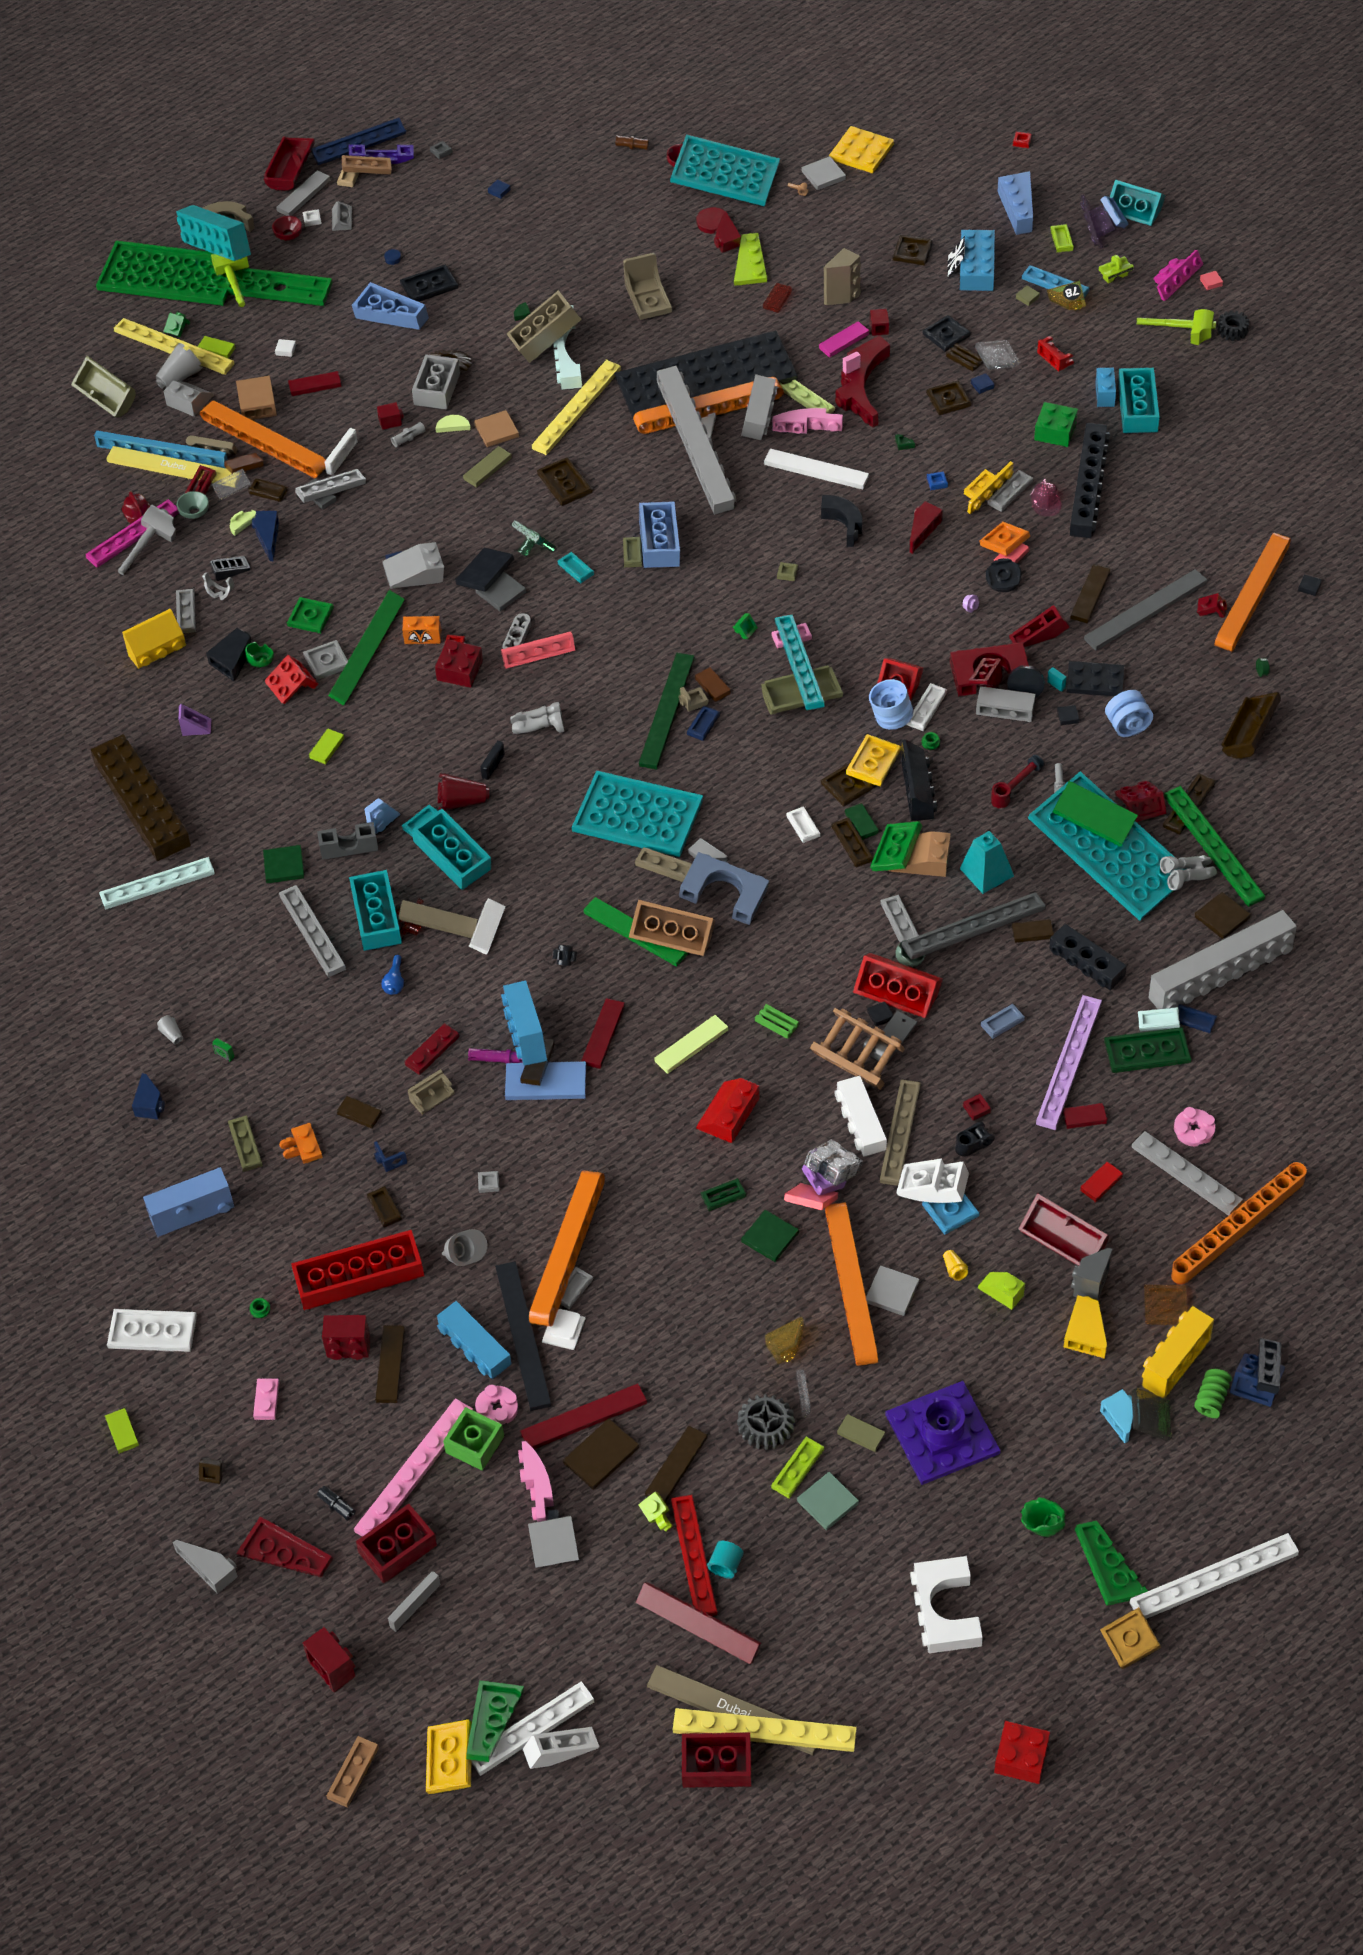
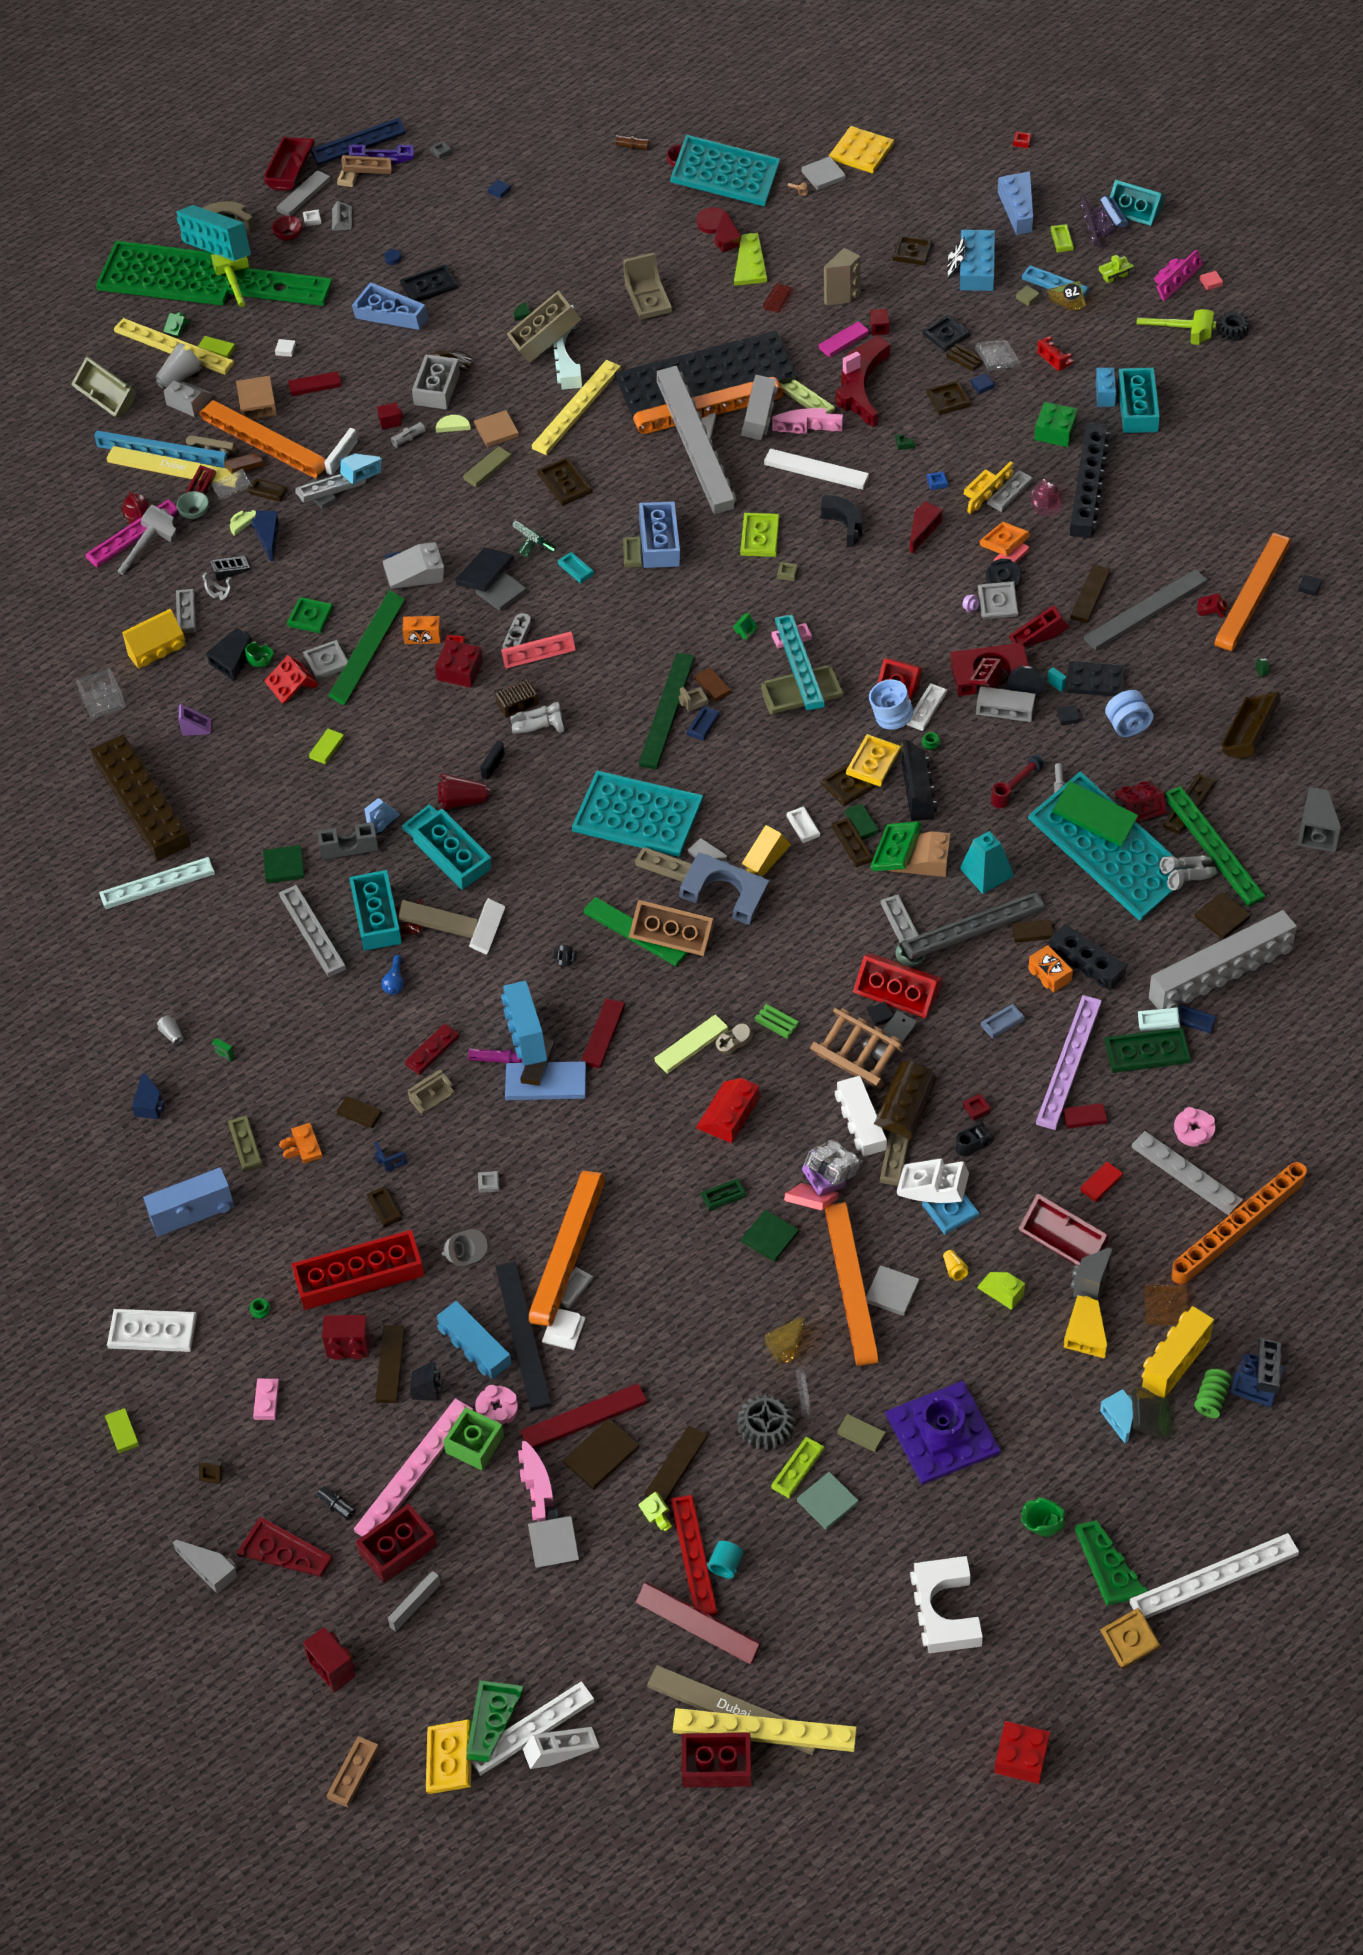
none -> clear brick [76,668,126,720]
none -> medium azure slope [340,454,382,484]
none -> black slope [410,1362,443,1401]
none -> dark brown brick [495,679,539,718]
none -> dark tan piece [716,1023,753,1055]
none -> lime tile [740,513,780,557]
none -> yellow slope [742,825,791,877]
none -> dark brown container [874,1061,936,1140]
none -> light grey tile [978,581,1018,619]
none -> orange brick [1028,945,1073,993]
none -> dark grey slope [1298,787,1341,852]

